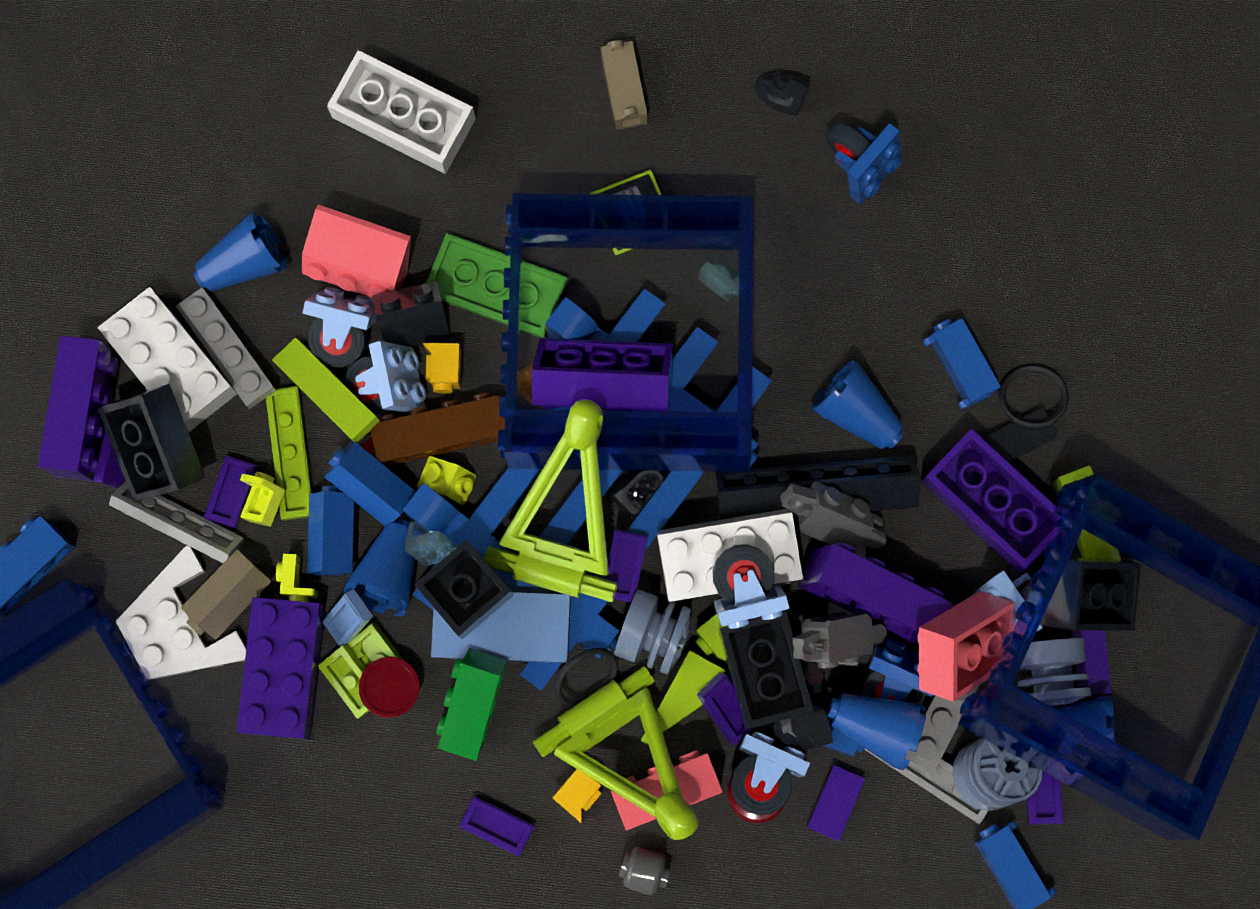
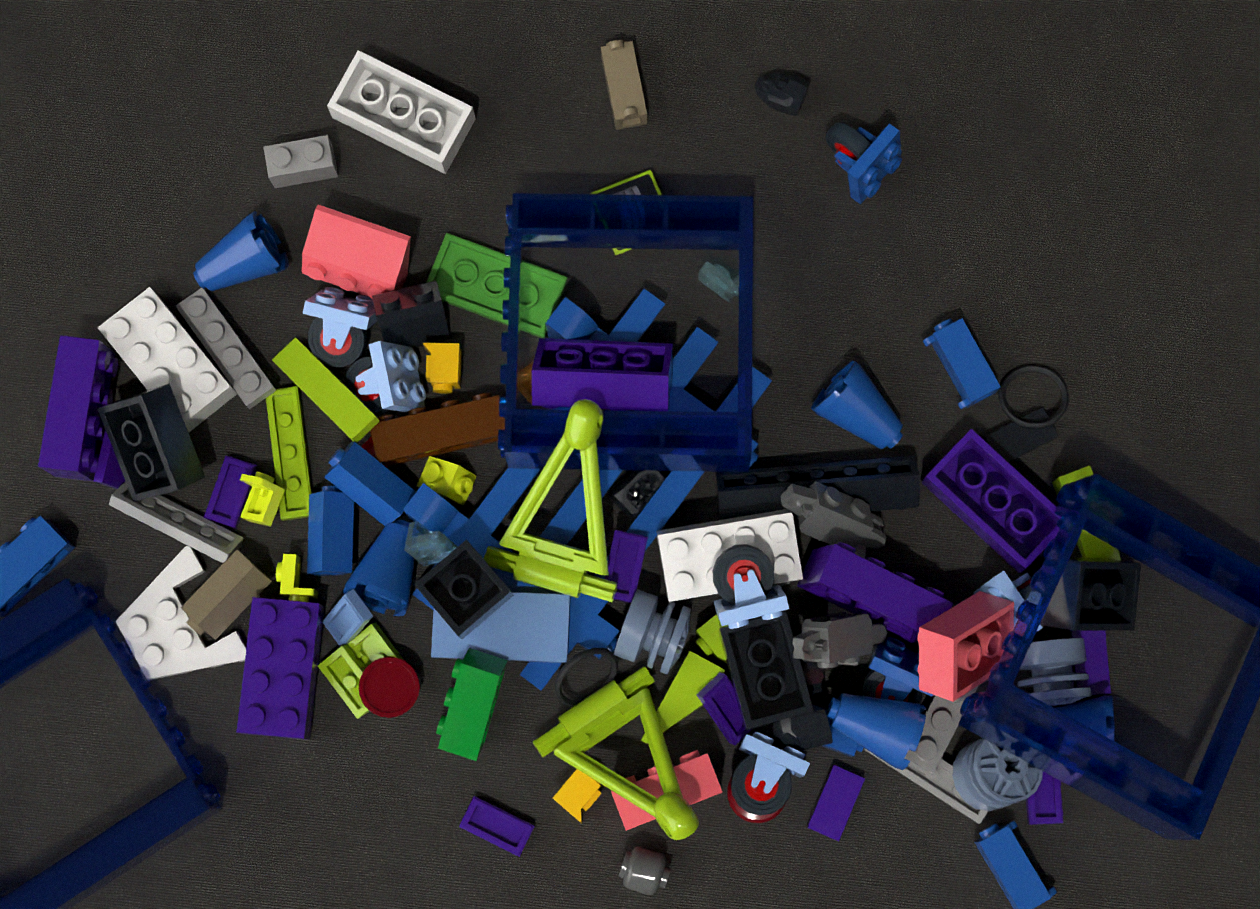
none -> light grey brick [263,135,338,188]

